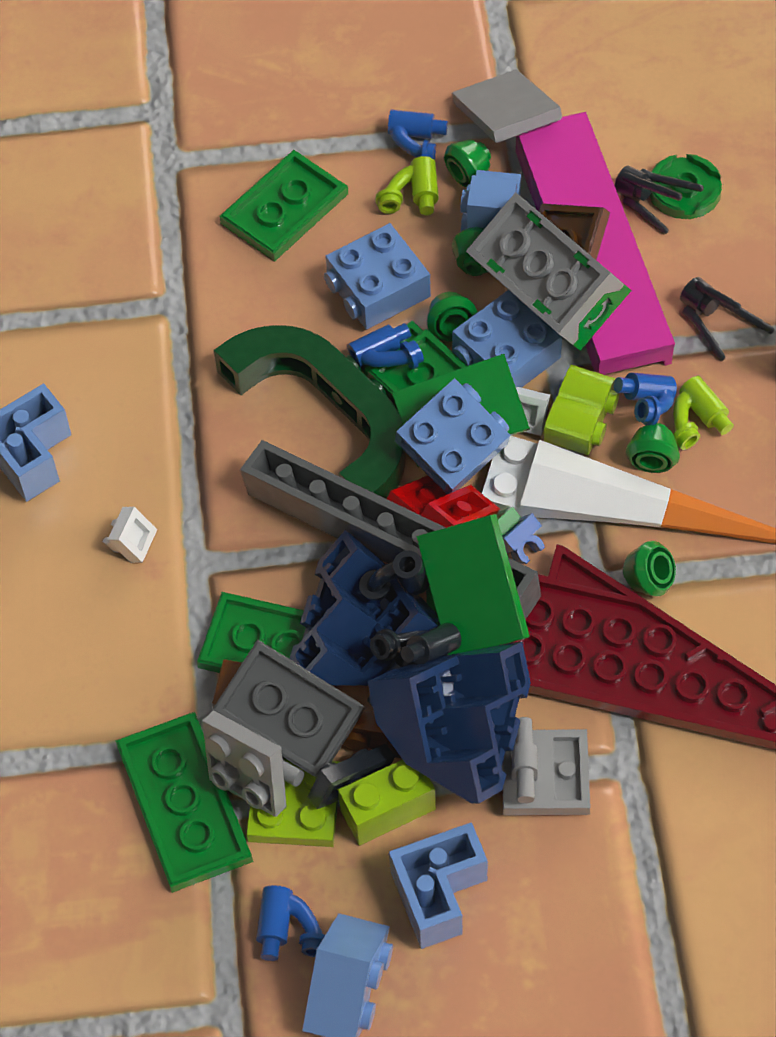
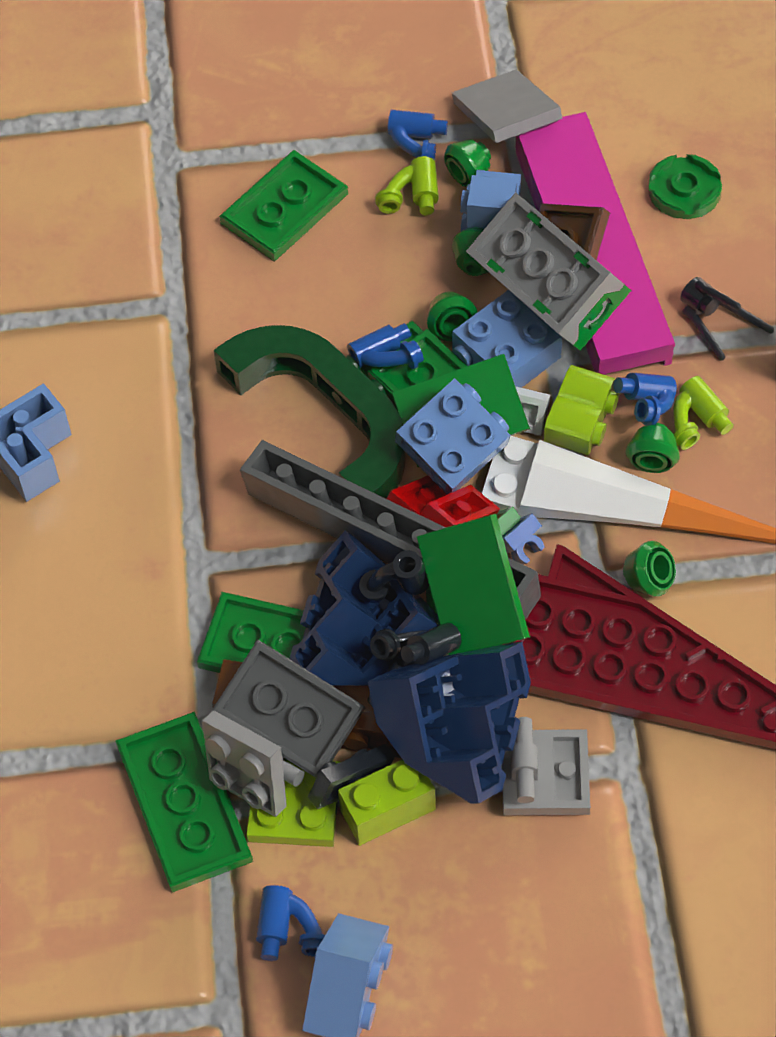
white tile [103,506,158,563] -> none
medium blue brick [324,223,431,330] -> none
medium blue brick [389,822,488,949] -> none
black plant [615,166,704,234] -> none

